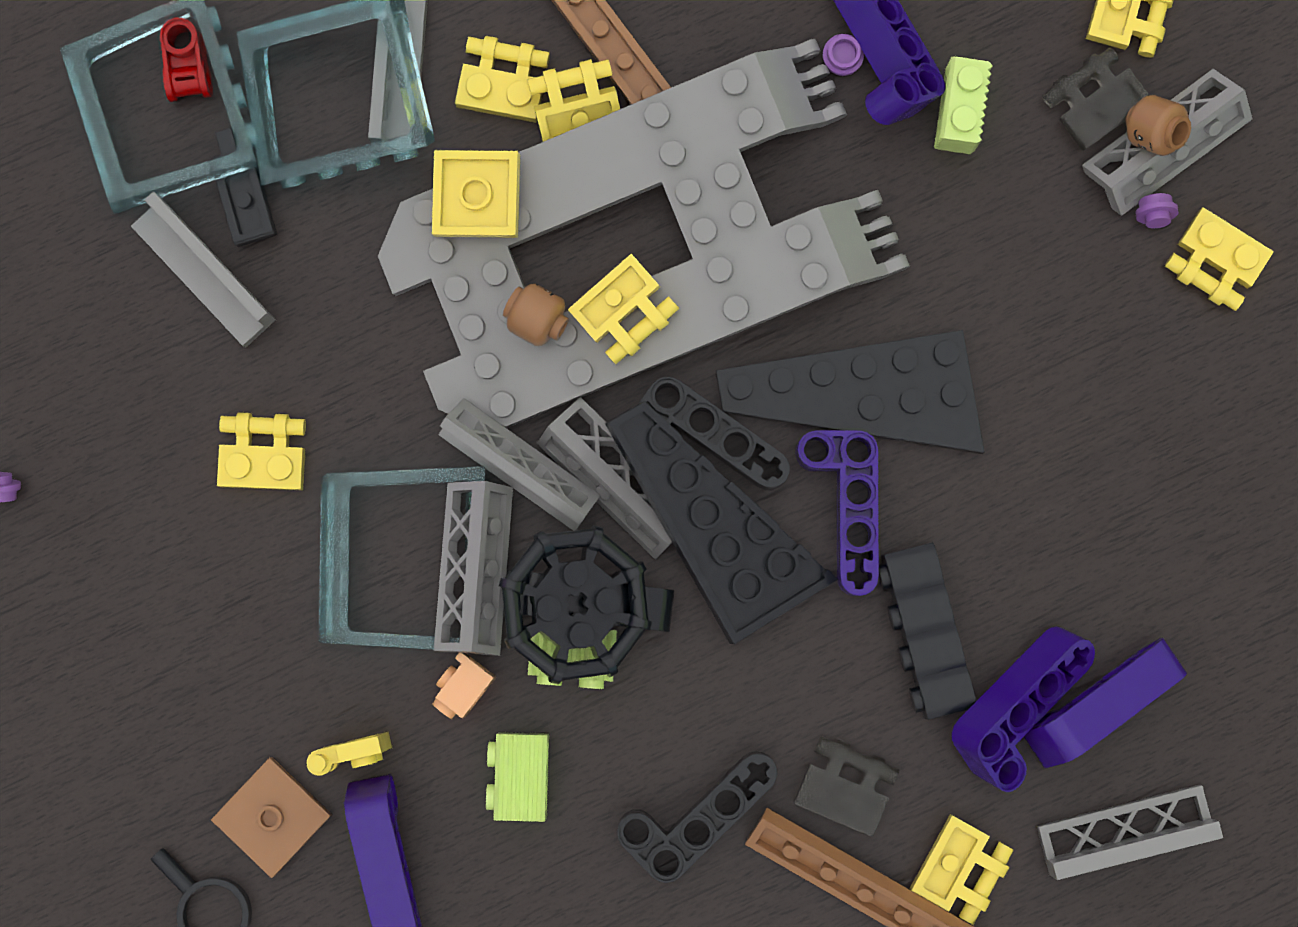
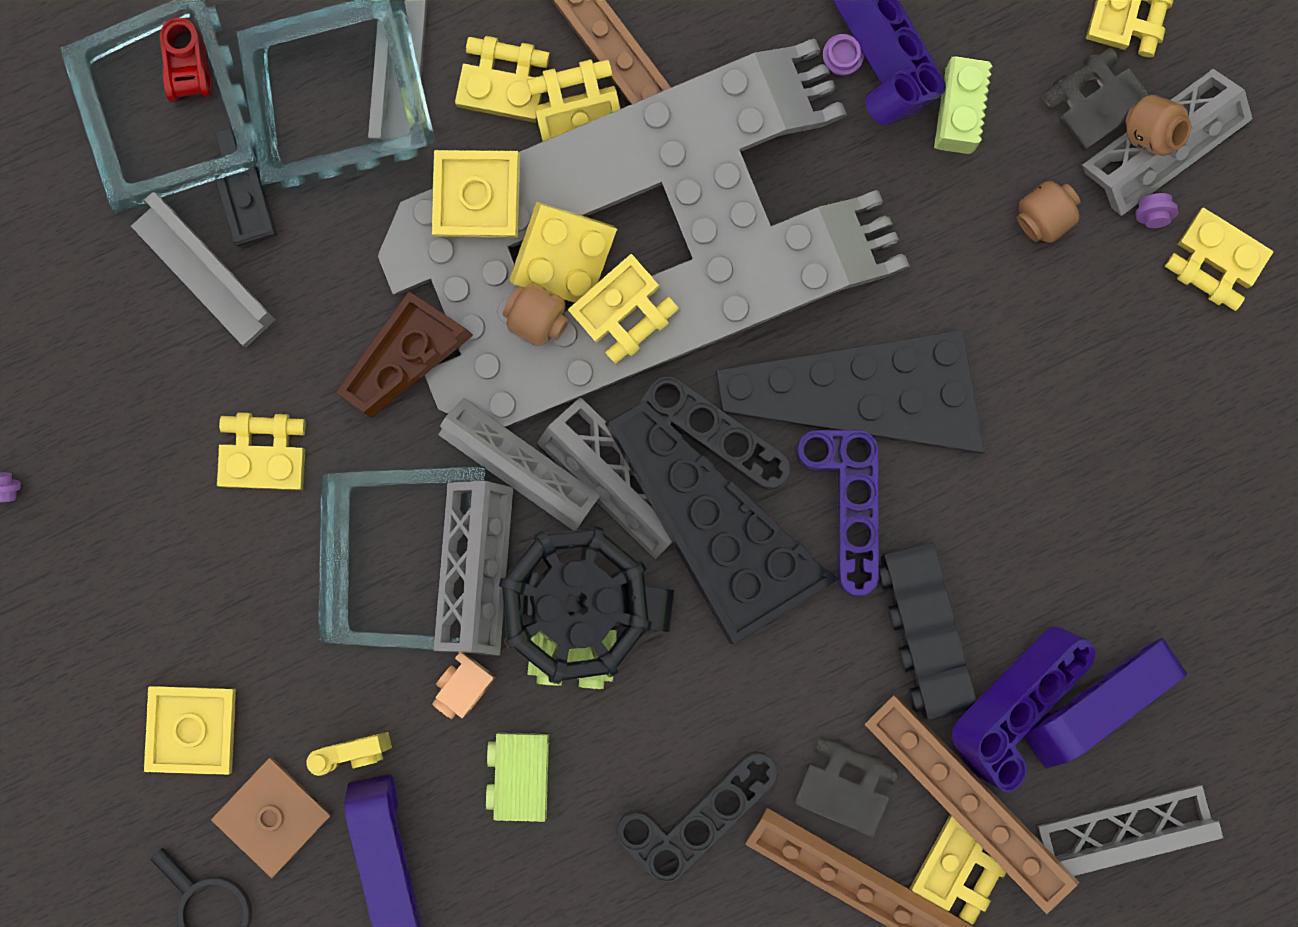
none -> light yellow plate [144,686,236,775]
none -> reddish brown wing [336,292,473,418]
none -> light yellow plate [509,201,617,303]
none -> medium nougat plate [864,694,1080,914]
none -> medium nougat head [1016,181,1081,243]

